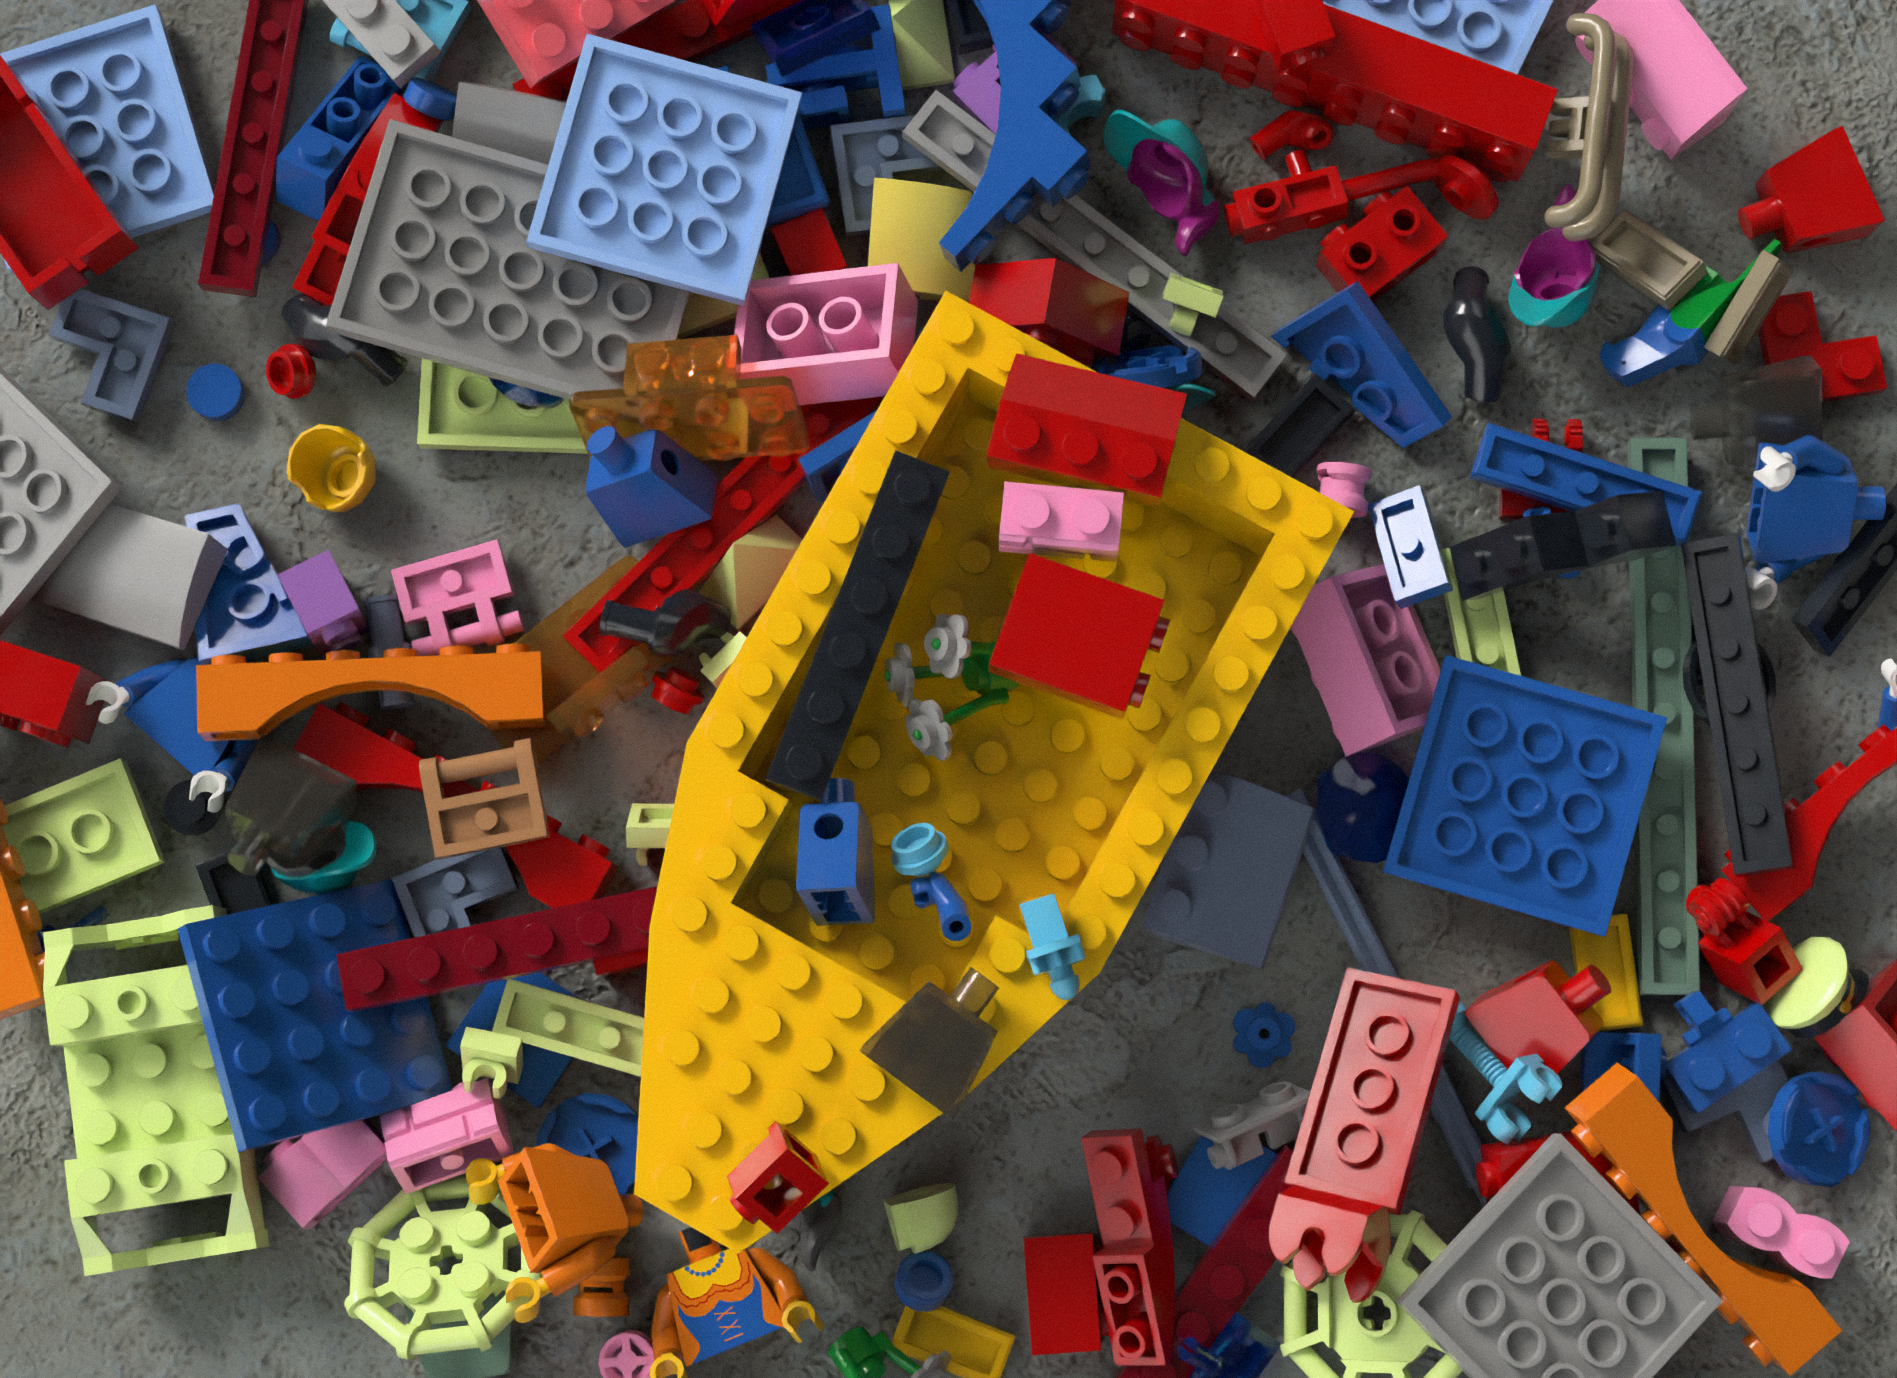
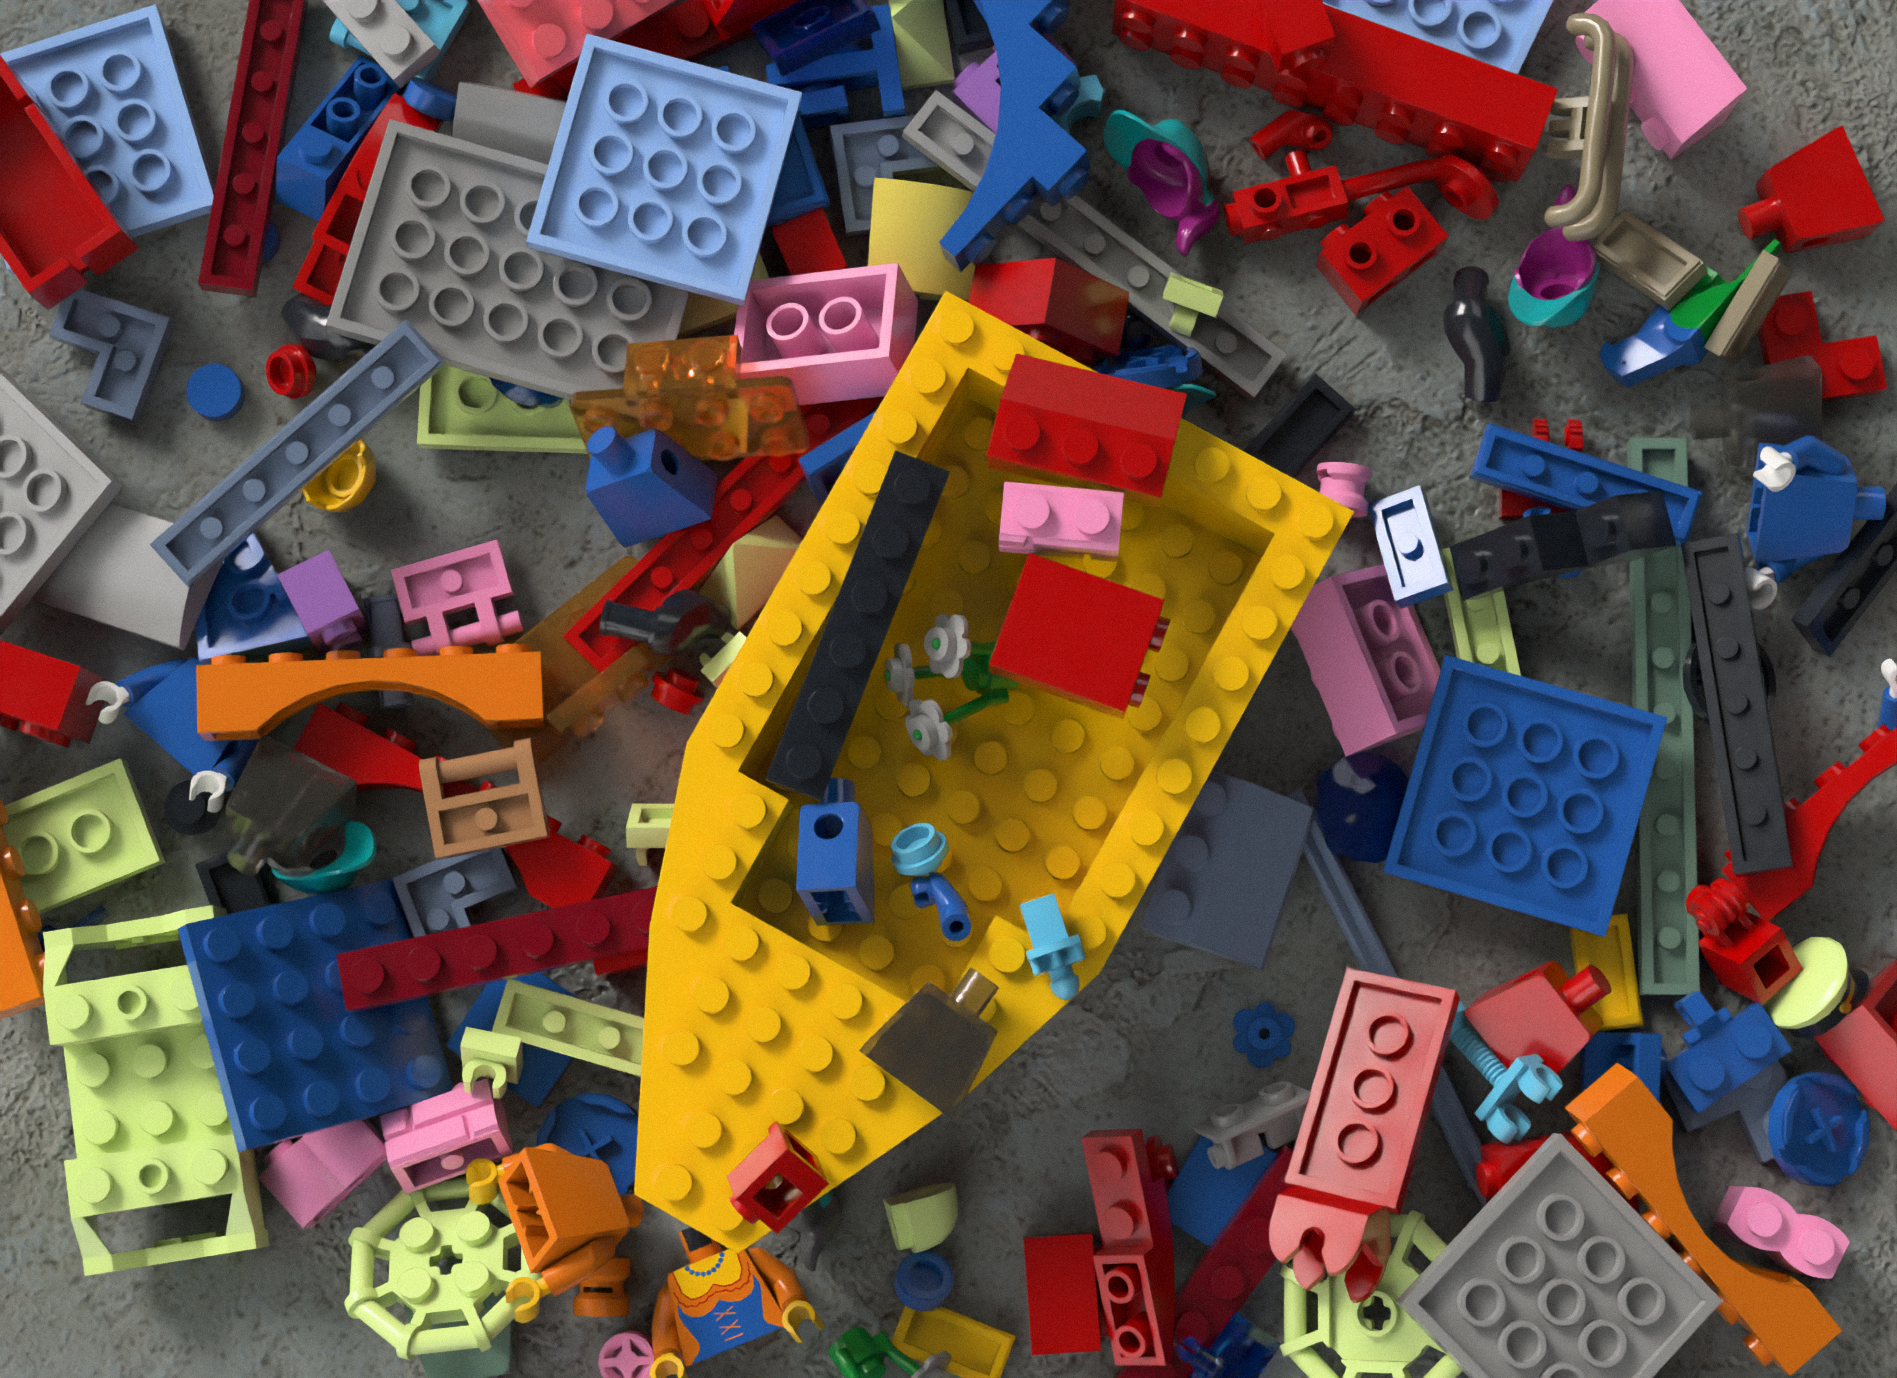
blue wing [1270,281,1452,448] -> none
none -> sand blue tile [149,319,446,587]

